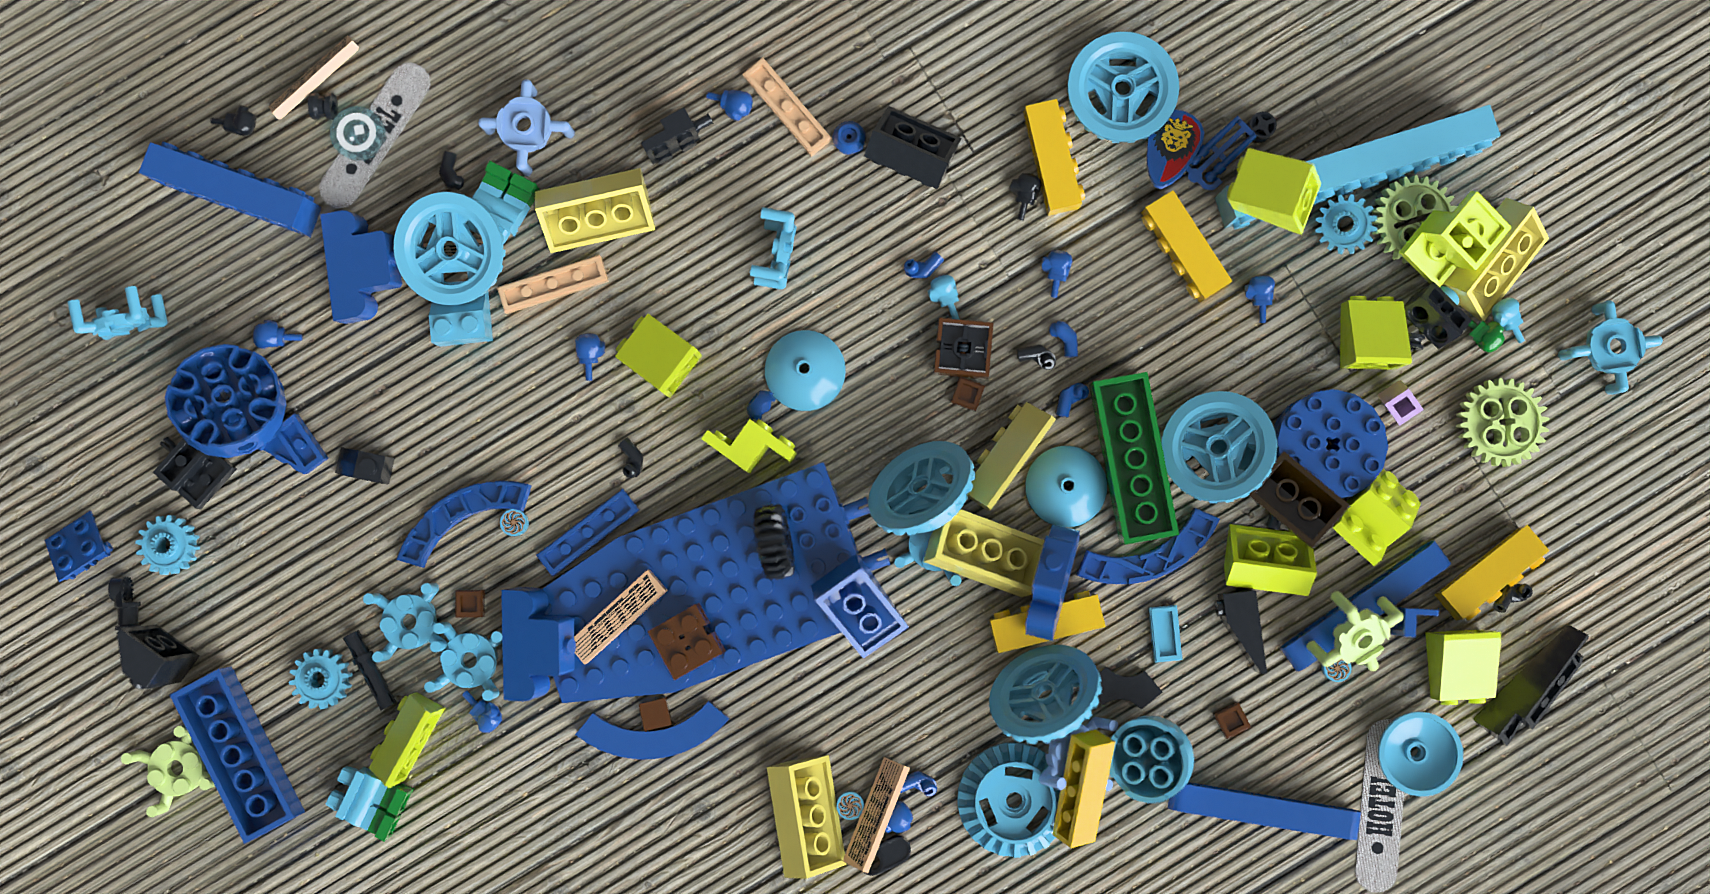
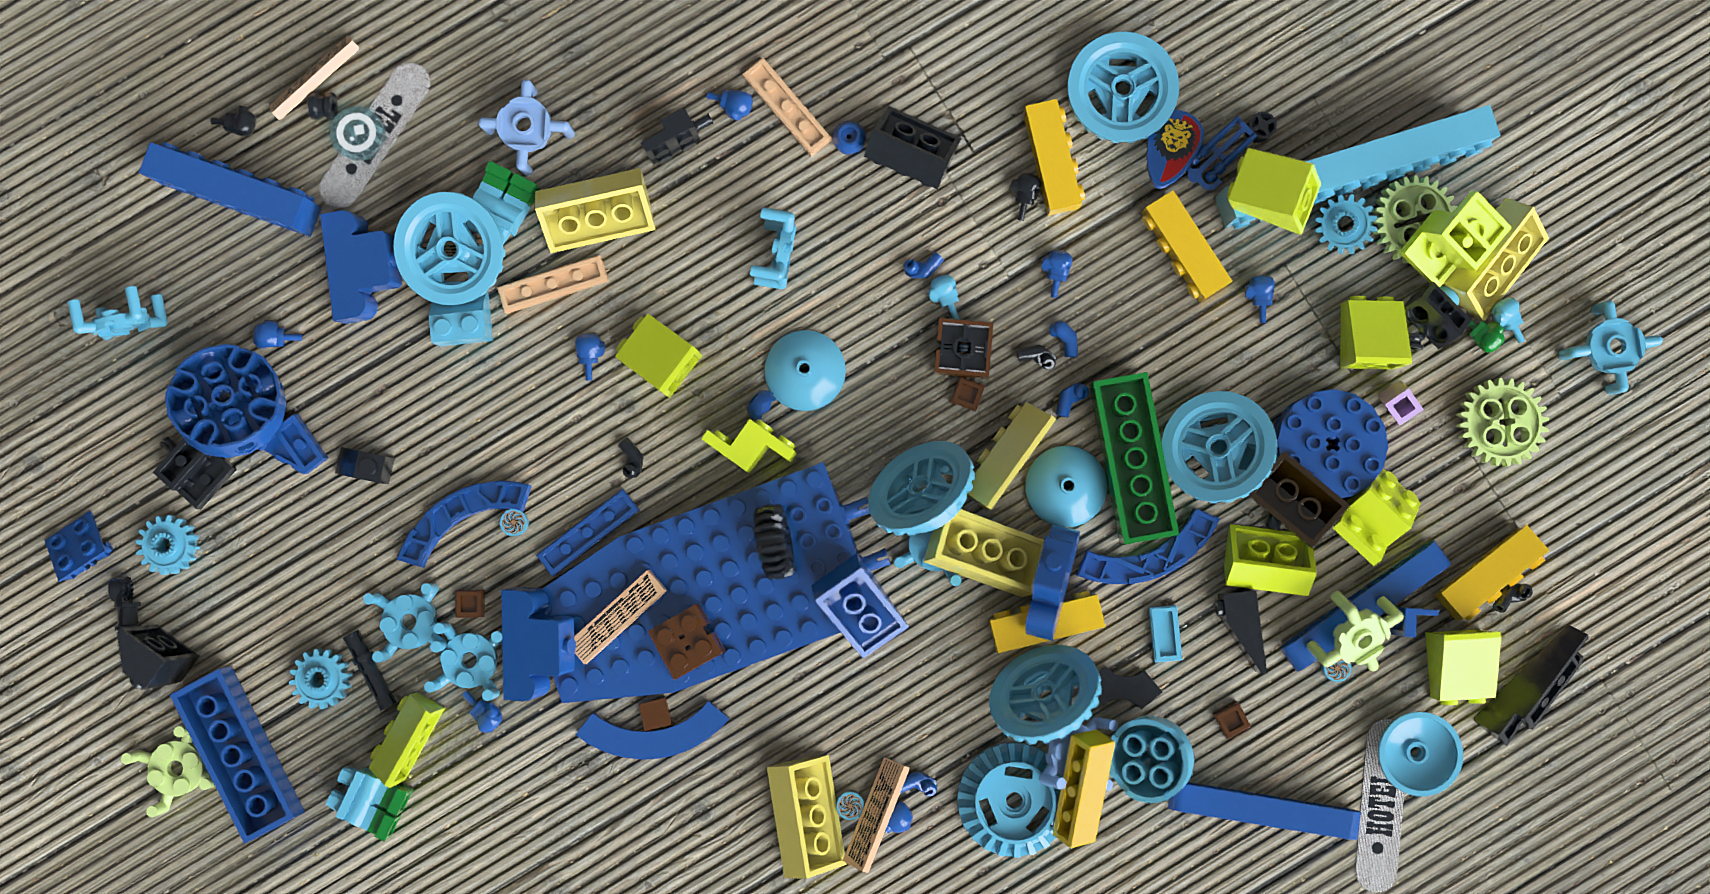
black arm [439,151,464,190] -> none
black piece [863,835,911,876] -> none

